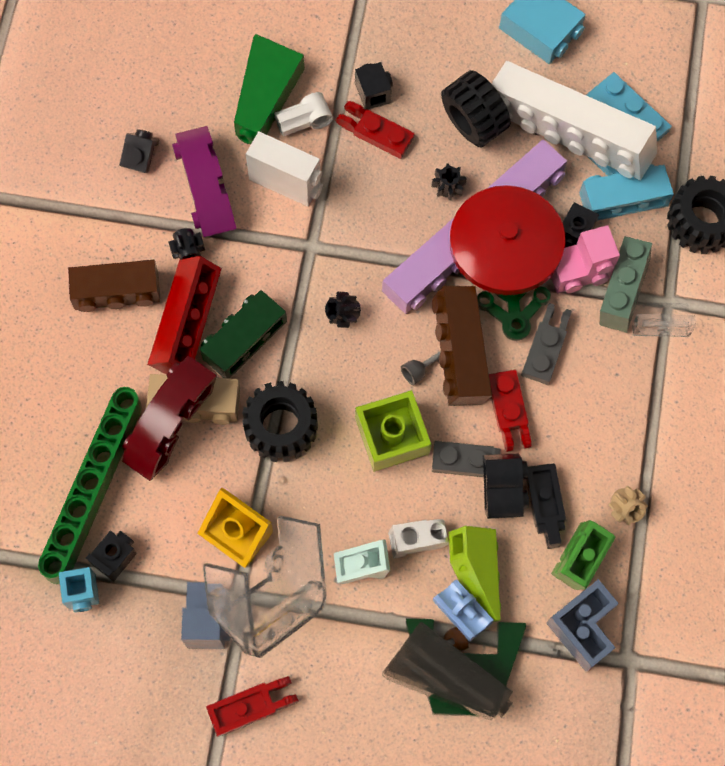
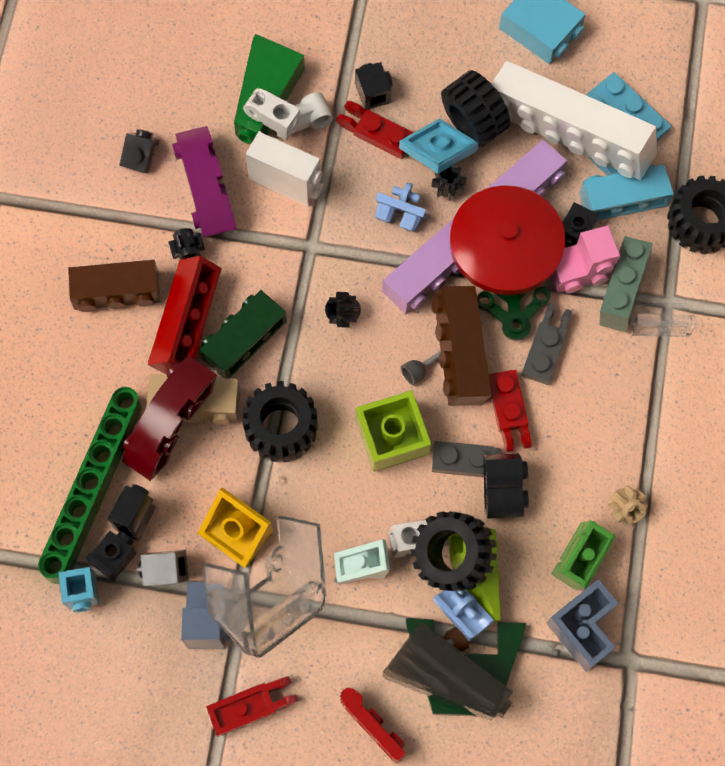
black hinge [526,463,566,549] -> none
none -> black brick [107,484,156,541]
none -> brick [138,550,189,586]
none -> white leg [243,88,300,141]
none -> red hinge [340,687,406,764]
none -> light blue hips [375,182,428,232]
none -> medium azure plate [399,118,478,174]
none -> black tyre [411,511,497,591]

